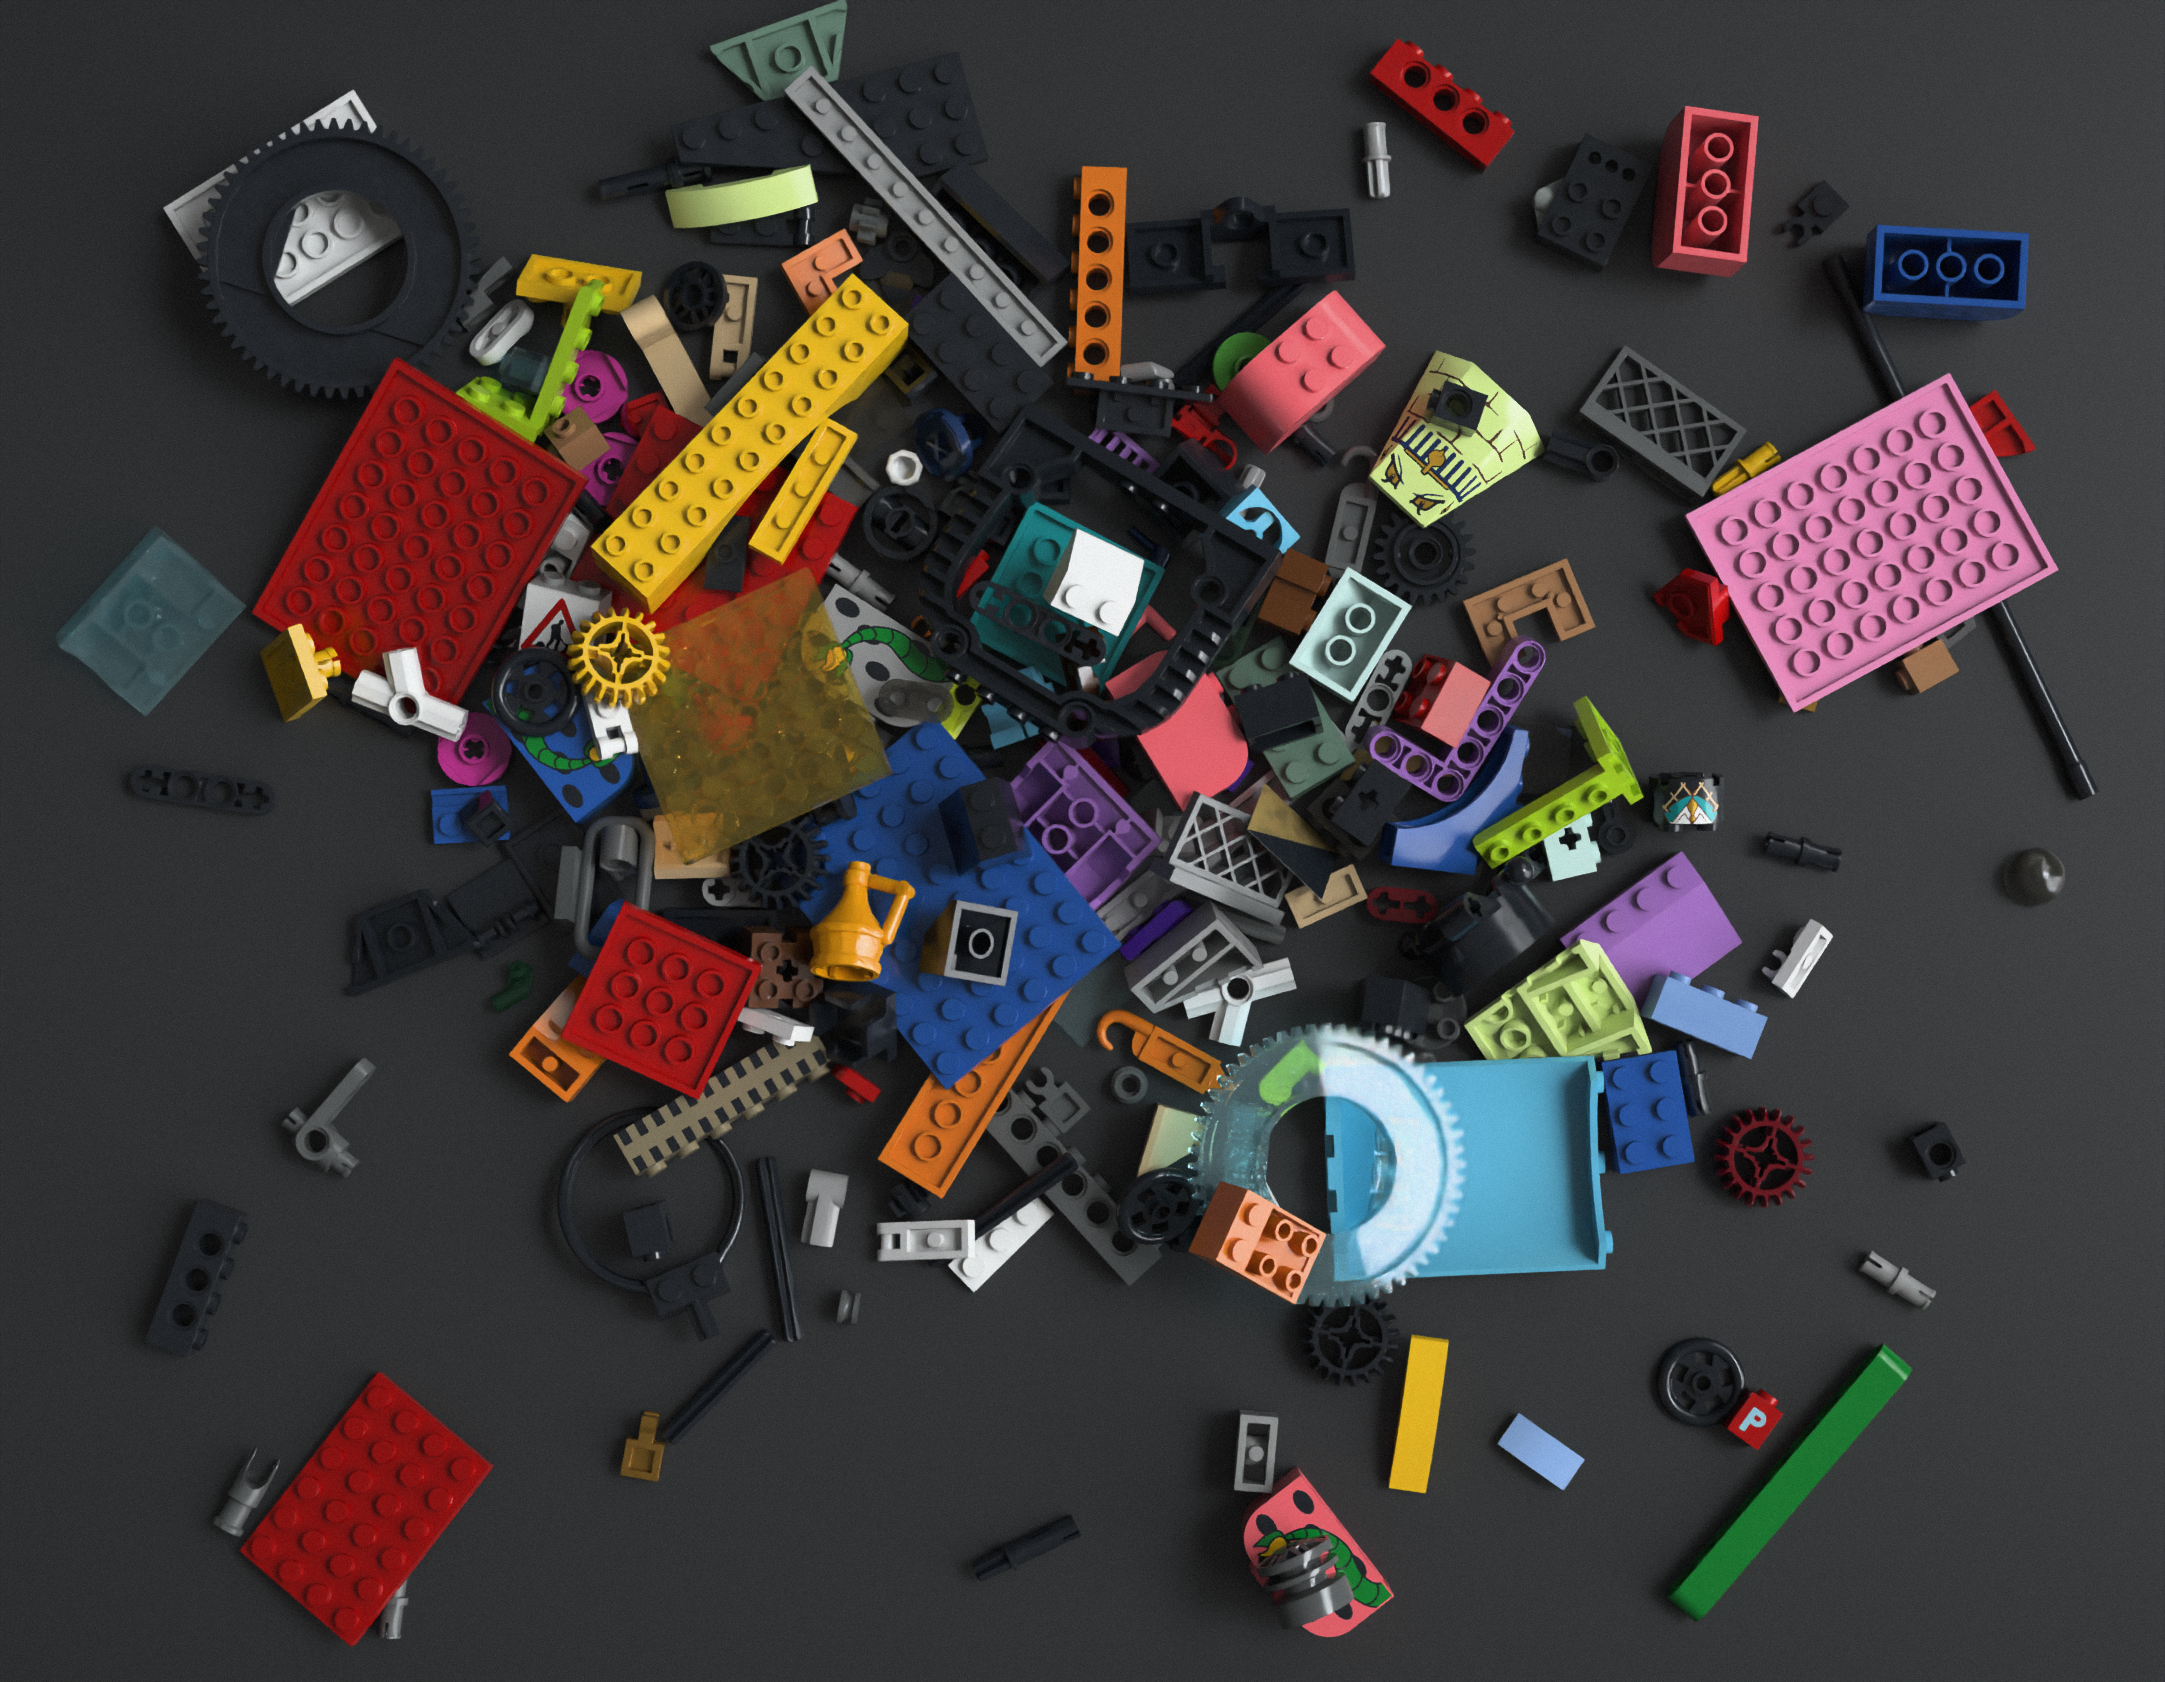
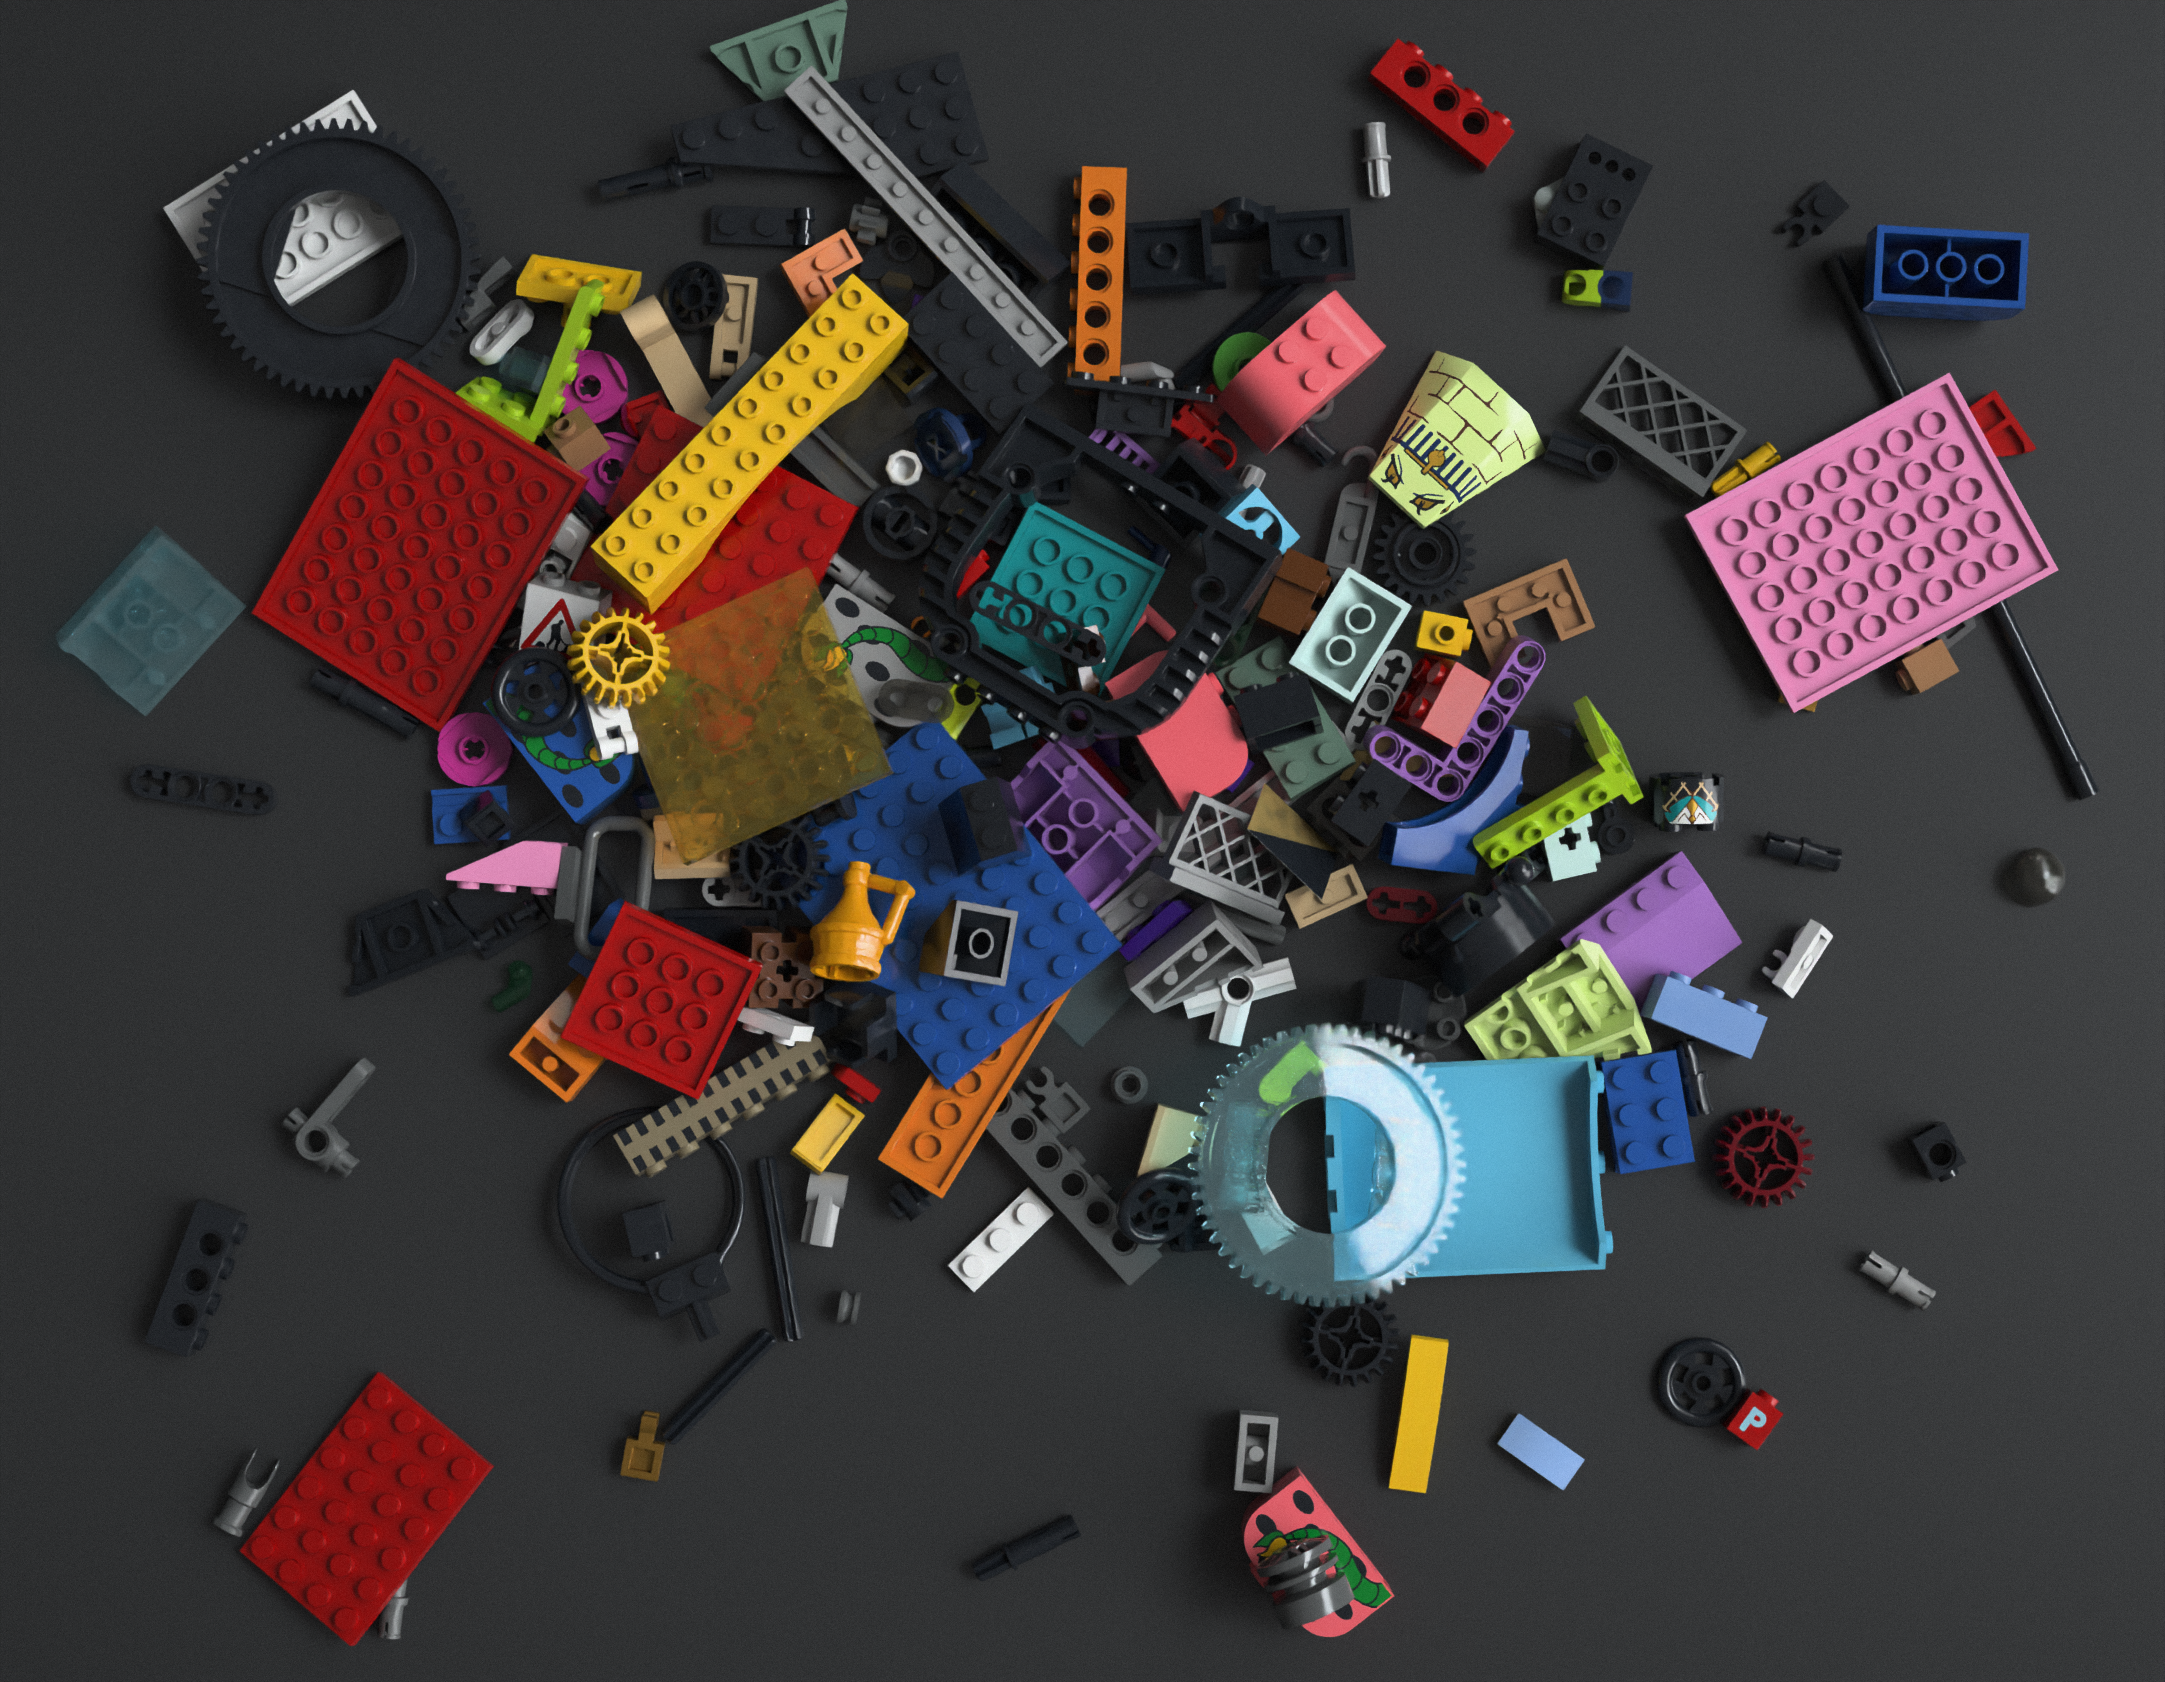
yellow plate [260,624,341,722] -> none
white piece [352,647,469,742] -> none
dark grey piece [599,824,654,882] -> none
yellowish green slope [665,164,818,228] -> none
black plate [704,515,752,593] -> none
yellow plate [748,418,858,565] -> none
white plate [877,1220,975,1261] -> none
black axle [926,1152,1078,1268] -> none
white slope [1042,528,1144,636] -> none
orange plate [1096,1009,1234,1095] -> none
orange slope [1188,1181,1327,1304] -> none
black brick [1426,380,1489,437] -> none
coral brick [1651,106,1759,278] -> none
red plate [1652,568,1731,646] -> none
green beam [1666,1343,1912,1622] -> none
none -> bright pink slope [446,840,568,895]
none -> yellow tile [790,1093,865,1176]
none -> yellow brick [1414,610,1473,659]
none -> leg [1561,269,1633,312]

